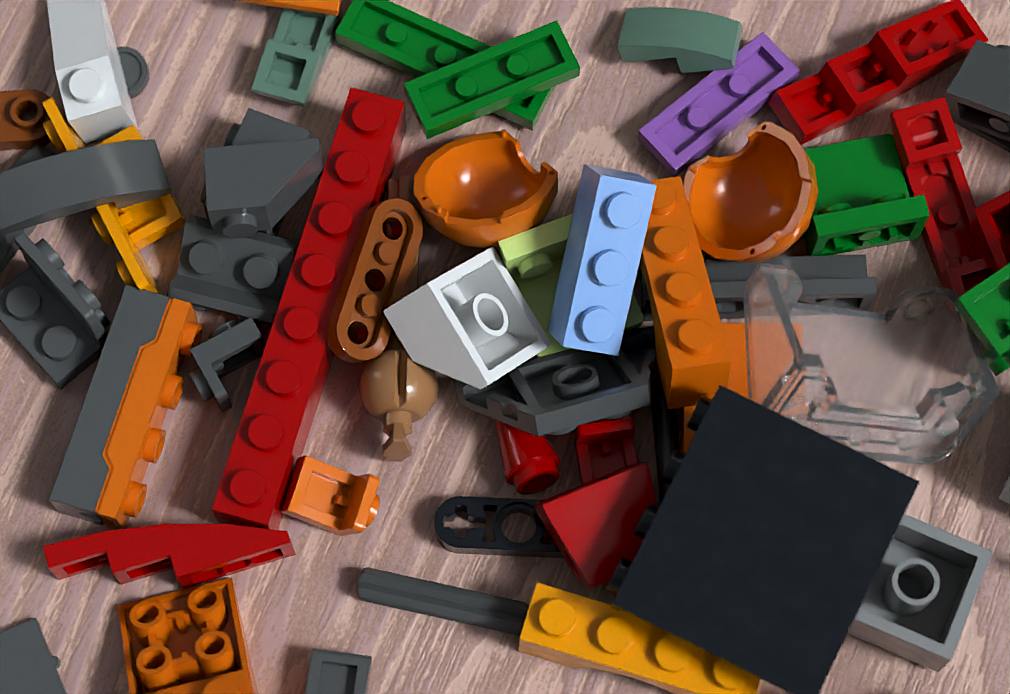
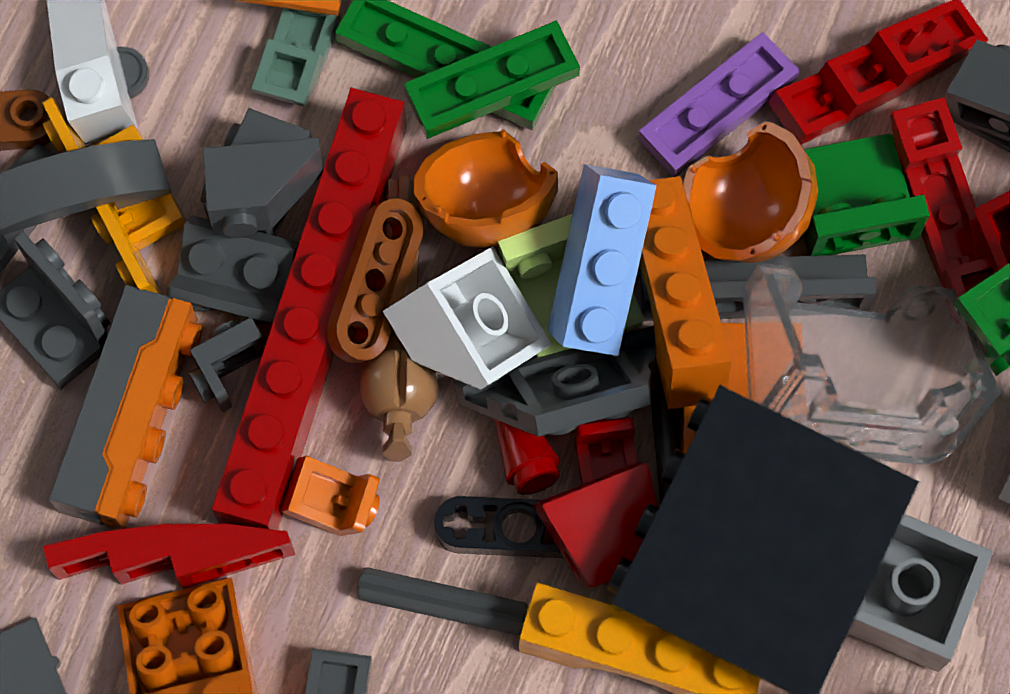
sand green slope [617,7,743,73] -> none

